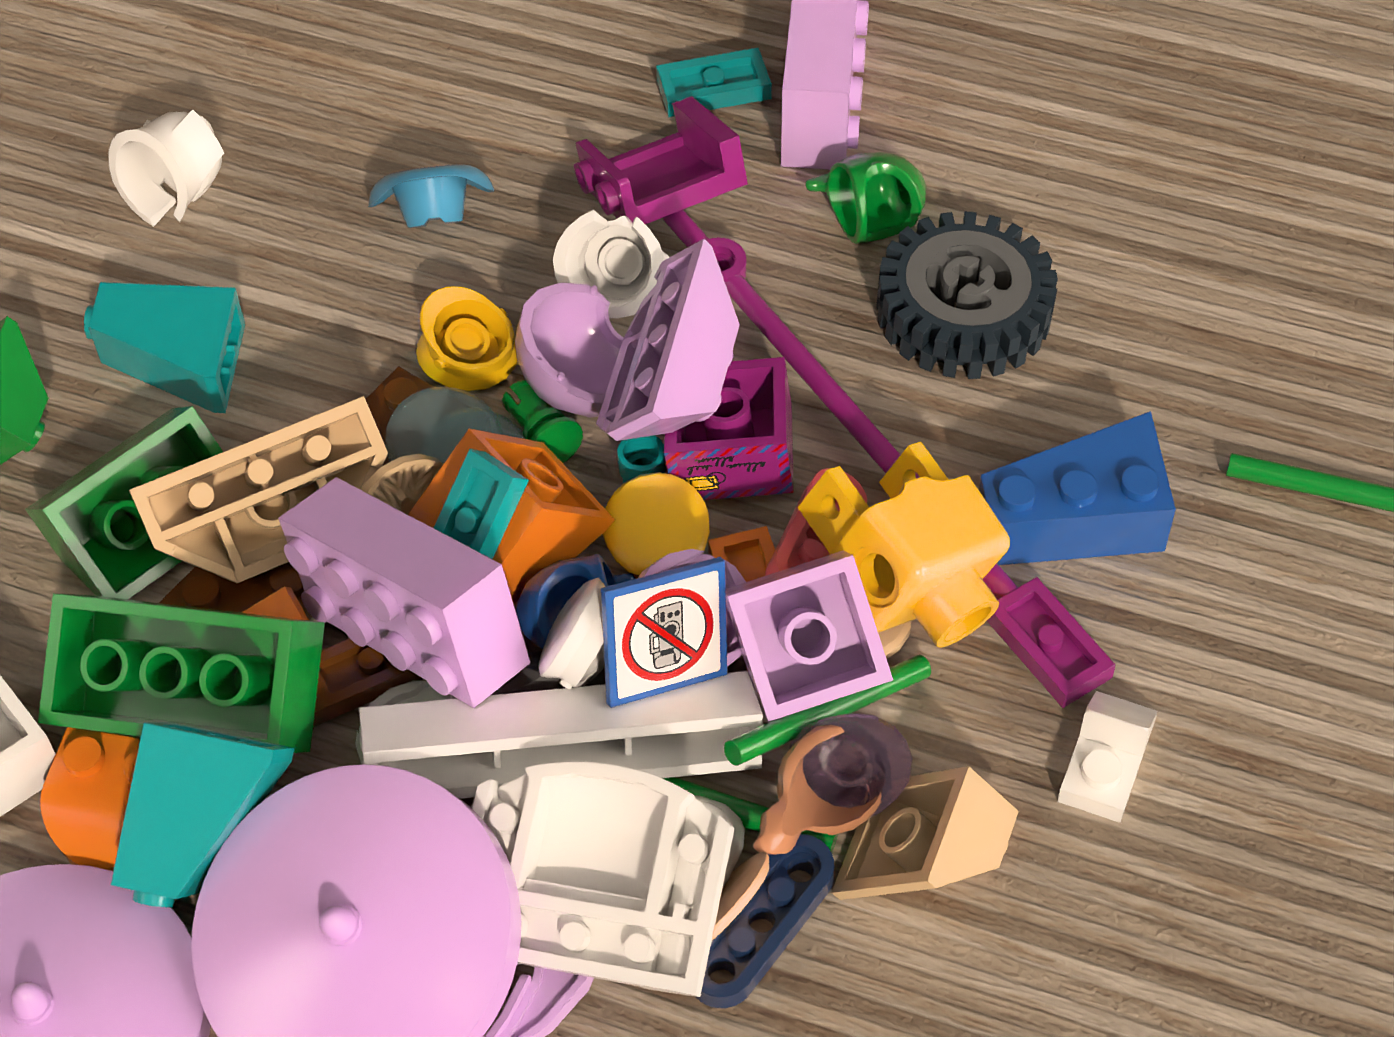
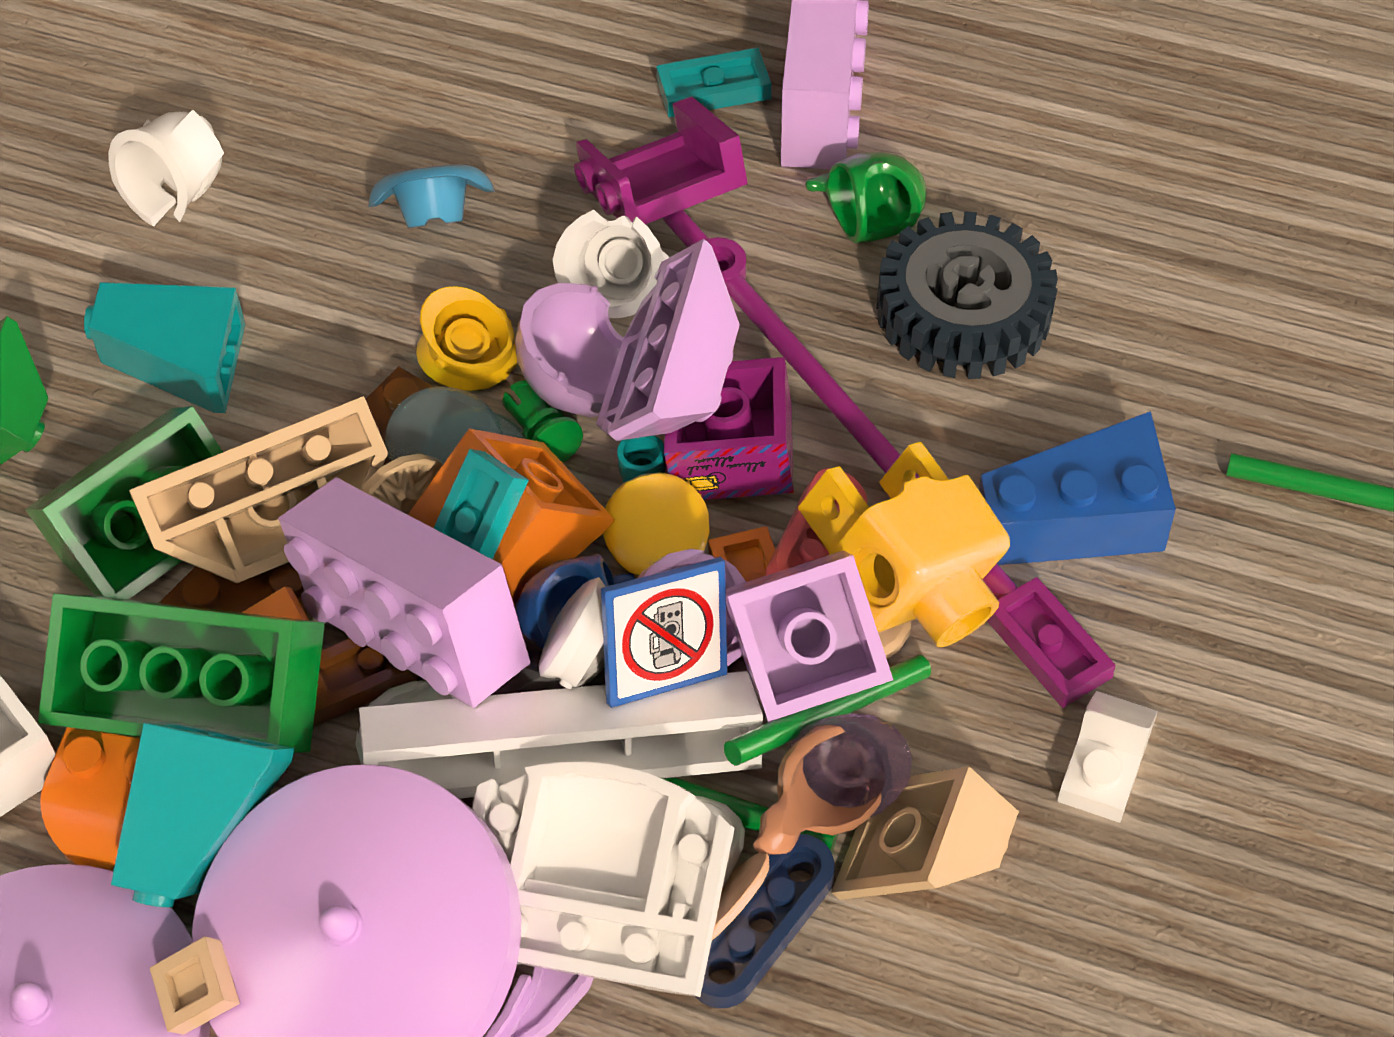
none -> tan tile [150,936,240,1035]

